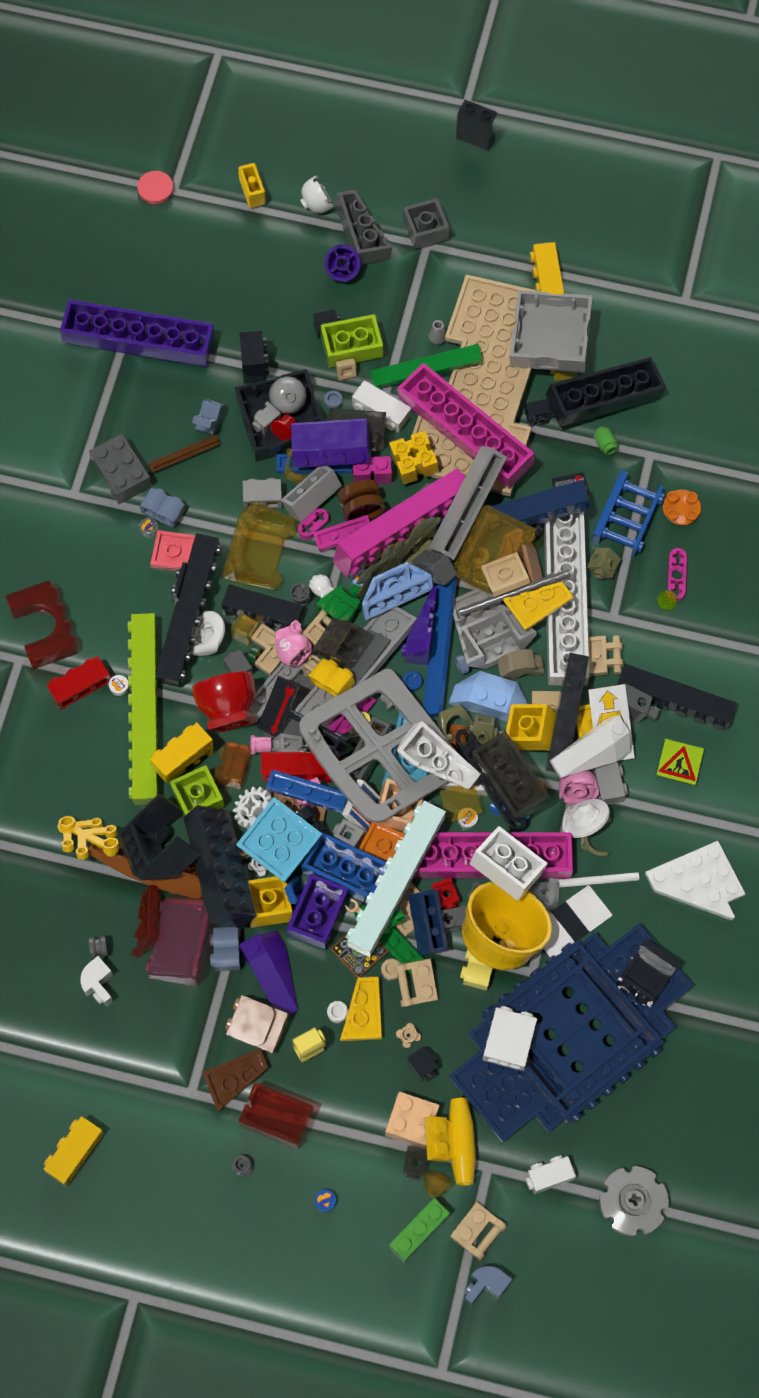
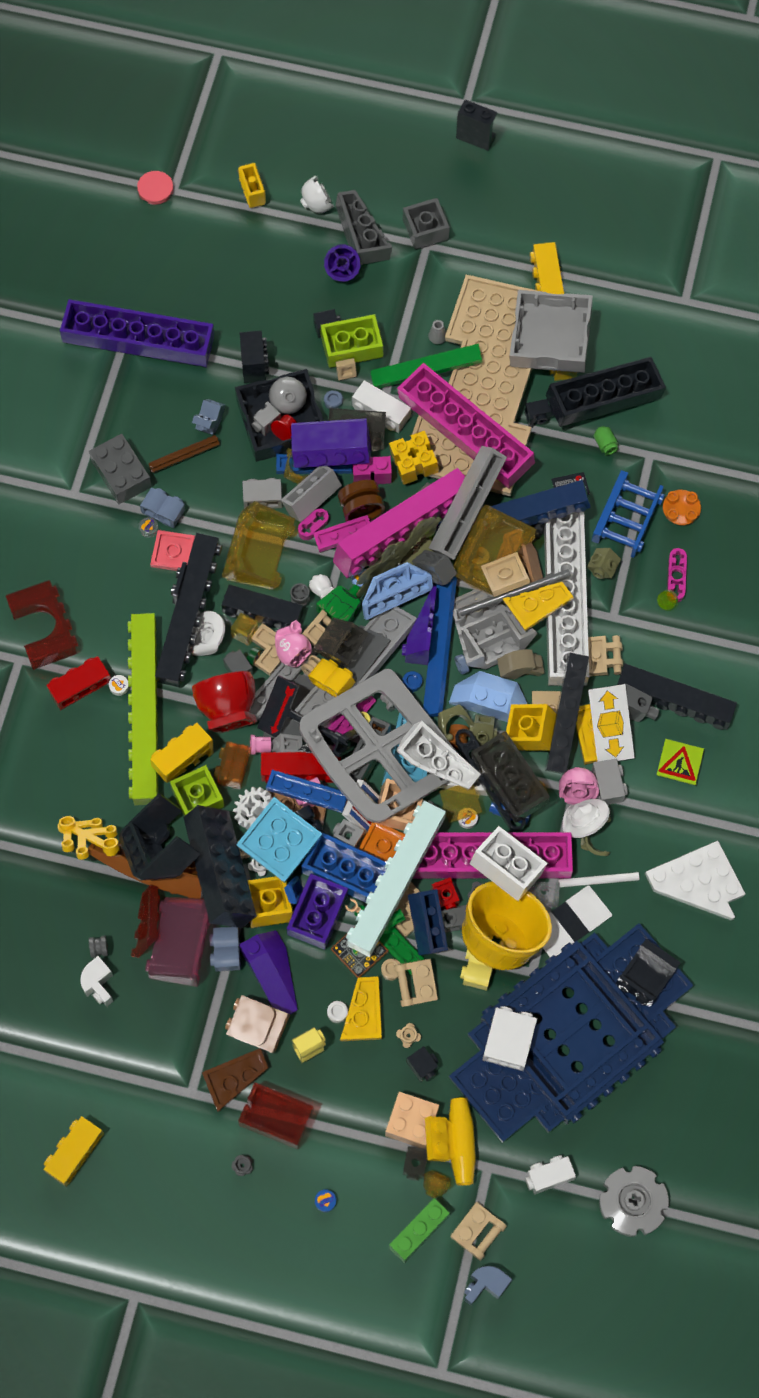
white wedge [550,715,631,778] -> none

